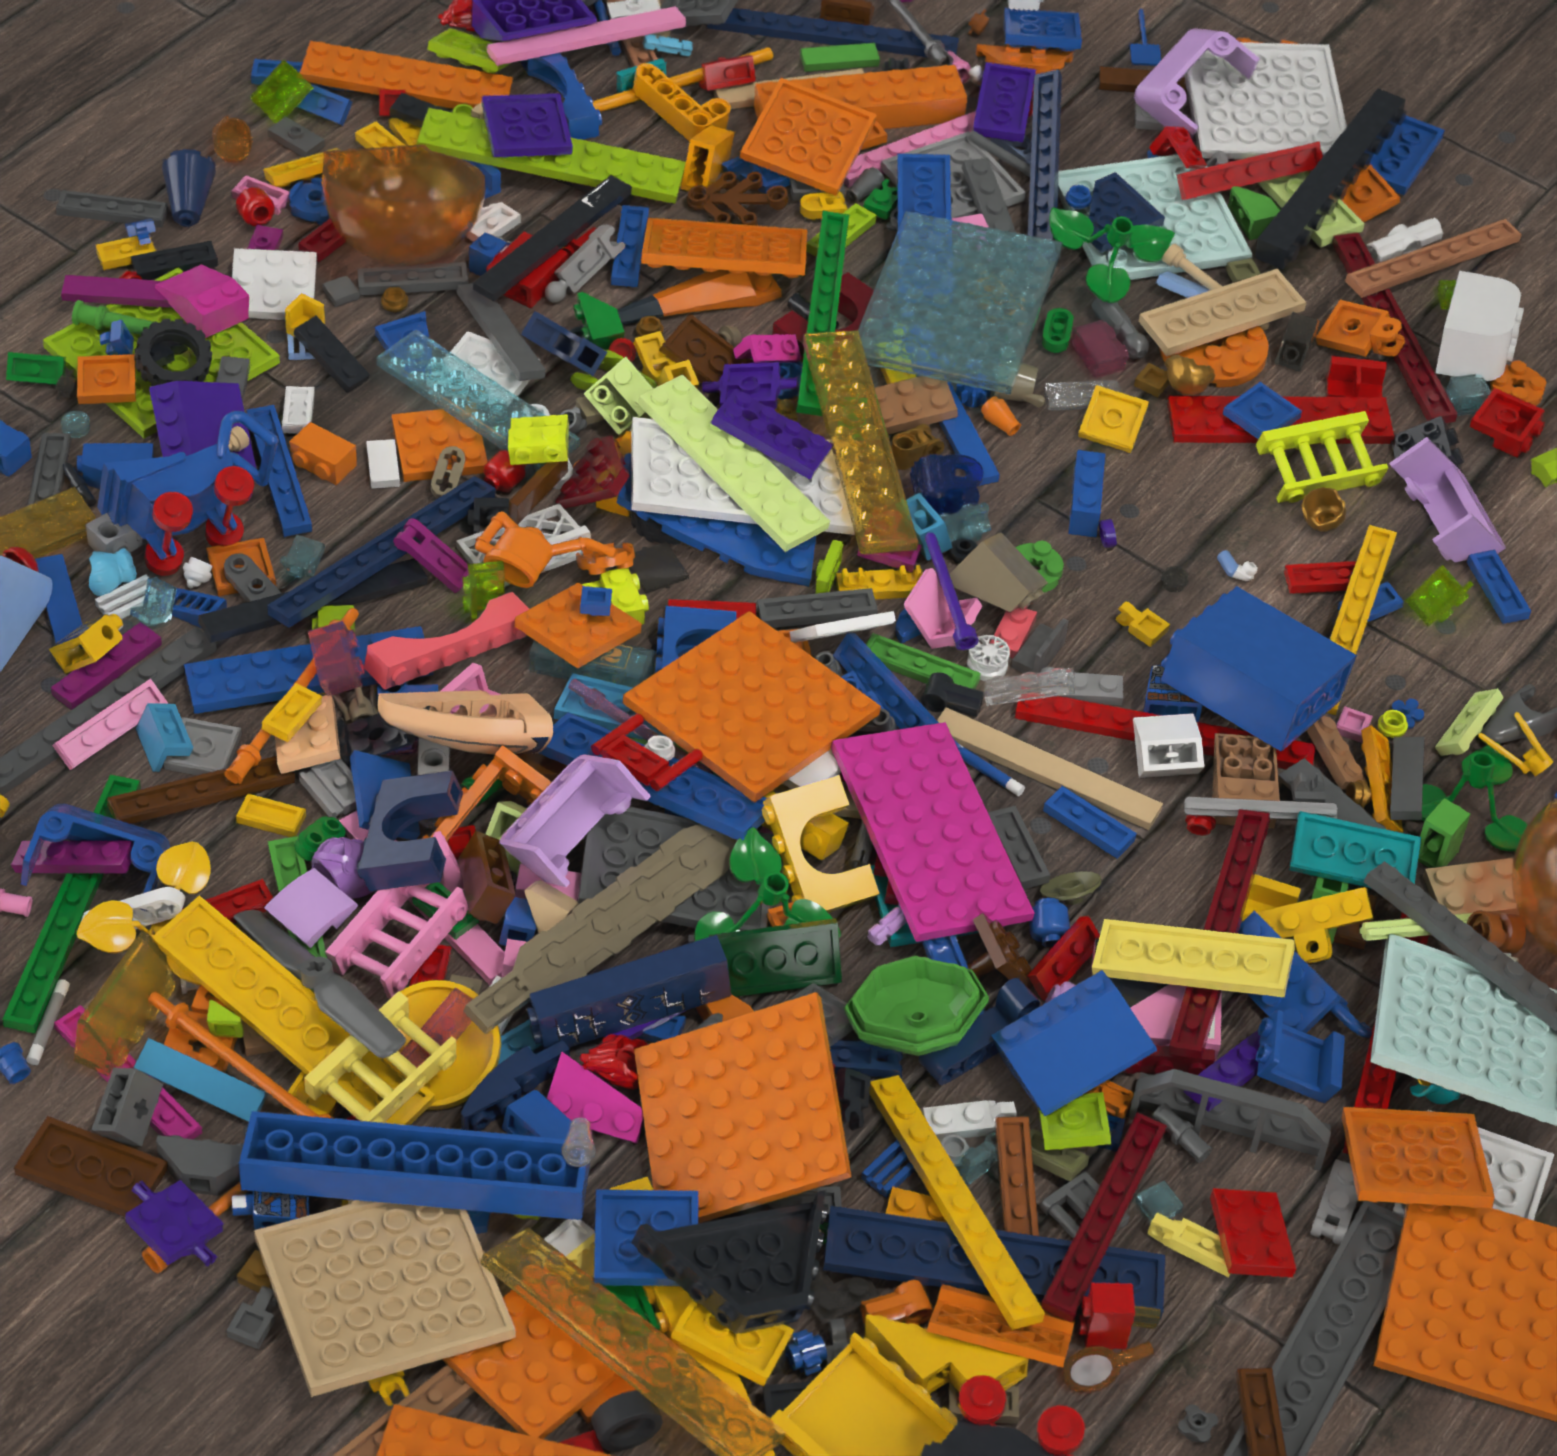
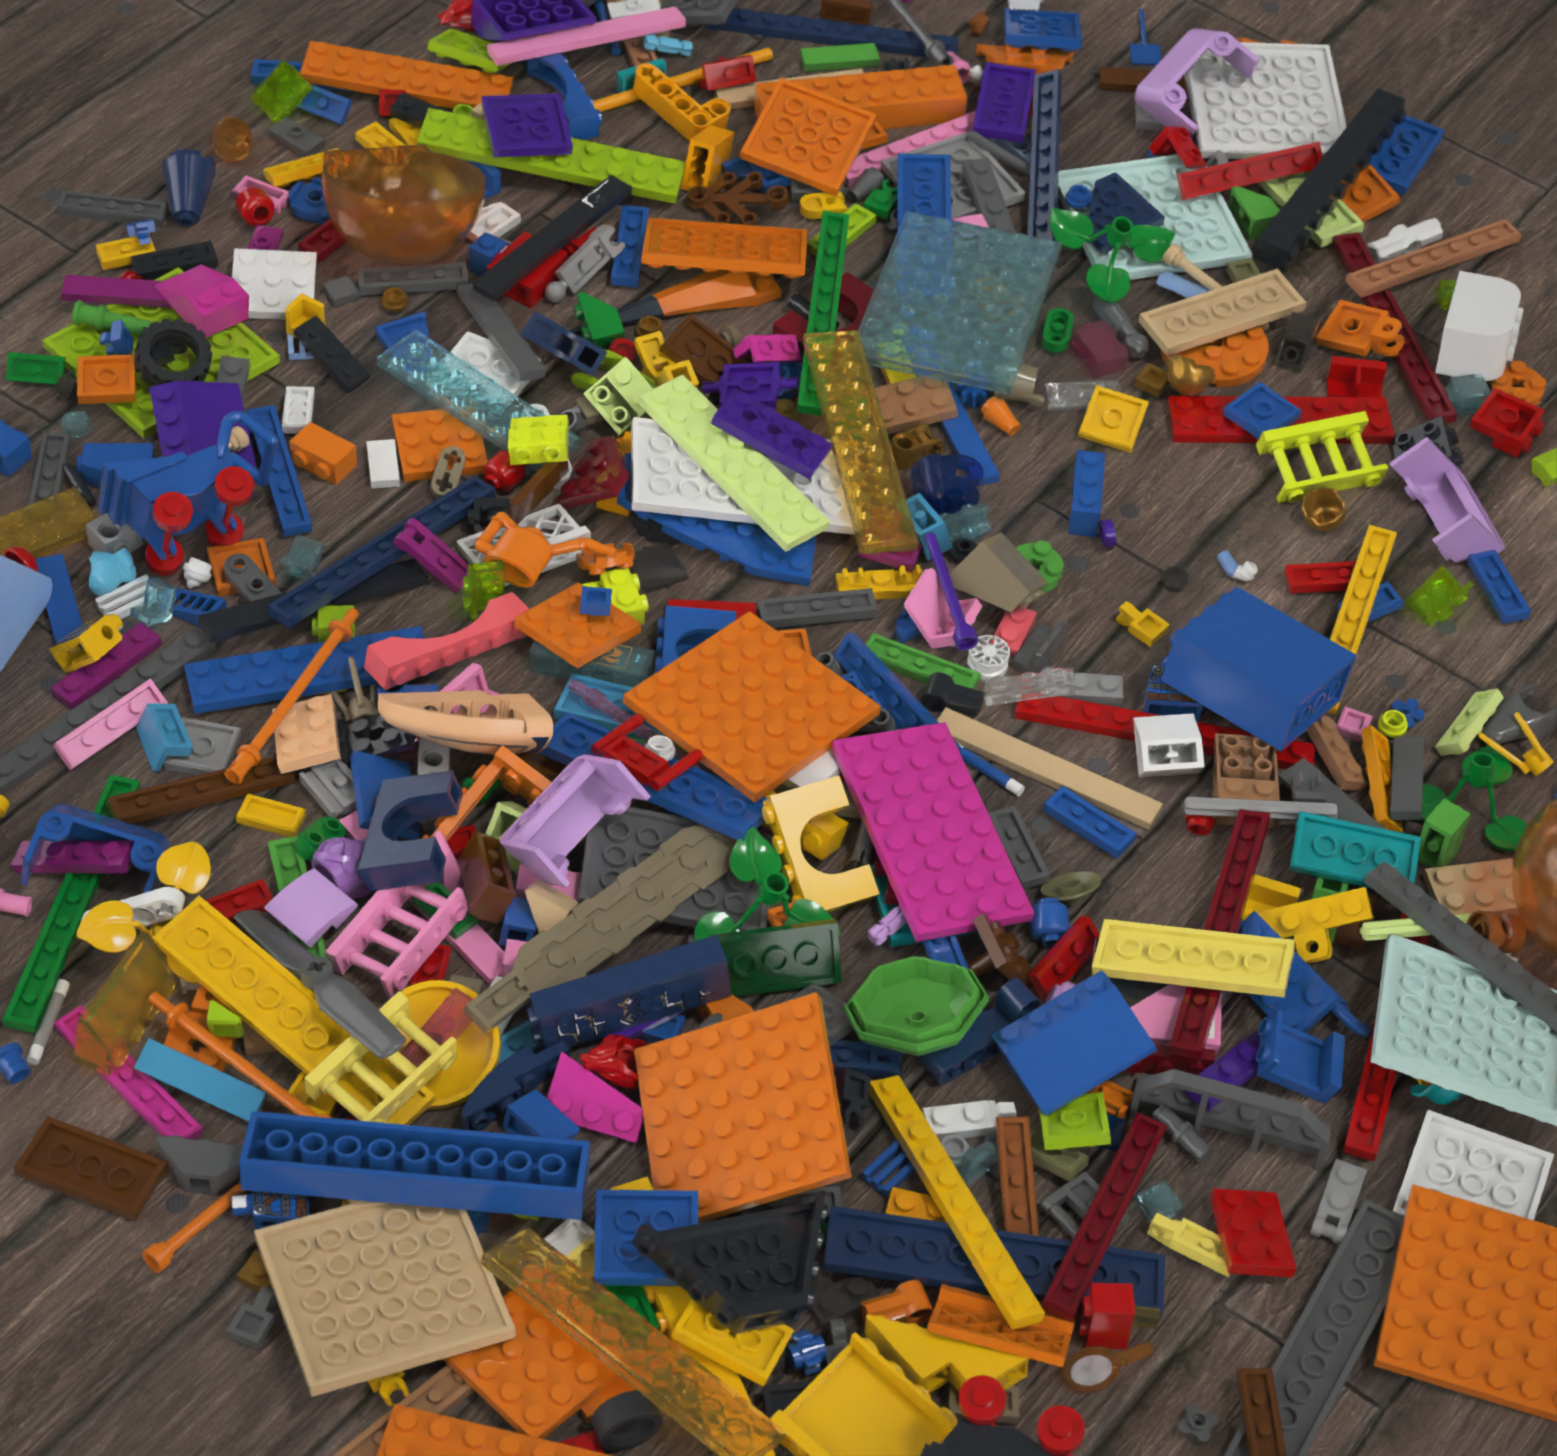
dark grey brick [92,1068,163,1146] -> none
dark purple plate [125,1180,224,1266] -> none
yellow plate [262,683,322,742] -> none
clear pink brick [308,621,365,696] -> none
clear cone [561,1118,596,1167] -> none
white tile [790,611,896,643] -> none
lime plate [815,540,843,594] -> none
orange plate [1342,1107,1495,1208] -> none
pearl gold plate [1345,780,1371,808] -> none

